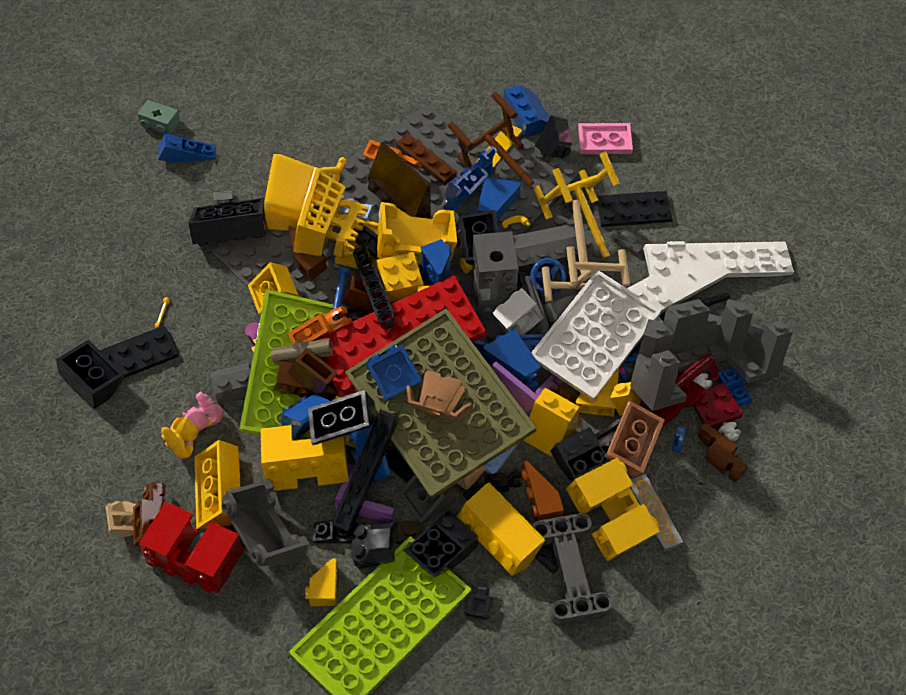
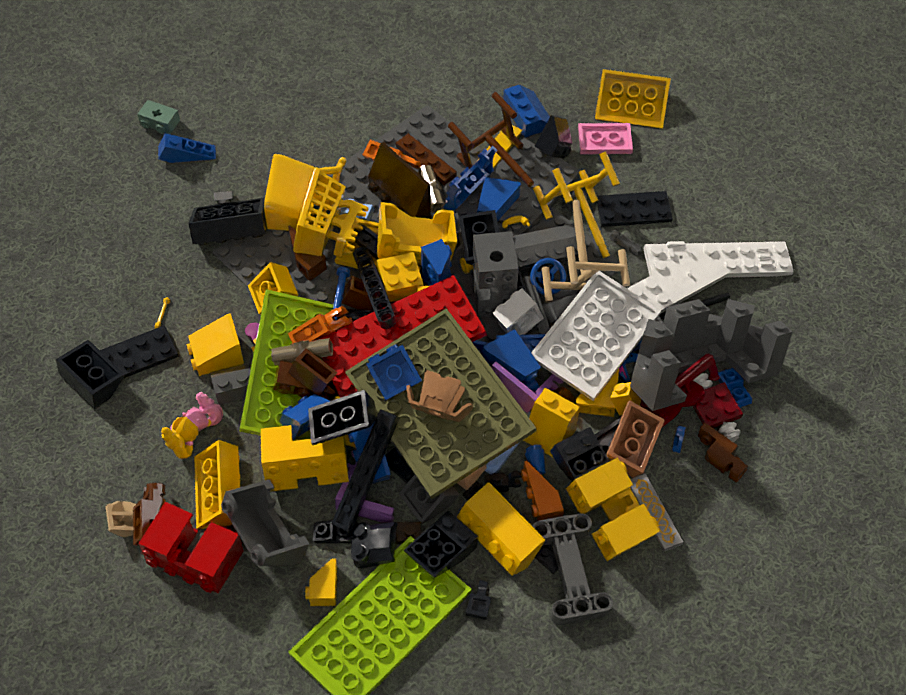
none -> yellow slope [186,313,244,376]
none -> dark tan piece [417,165,445,213]
none -> blue cone [525,445,546,475]
none -> yellow slope [595,69,671,129]

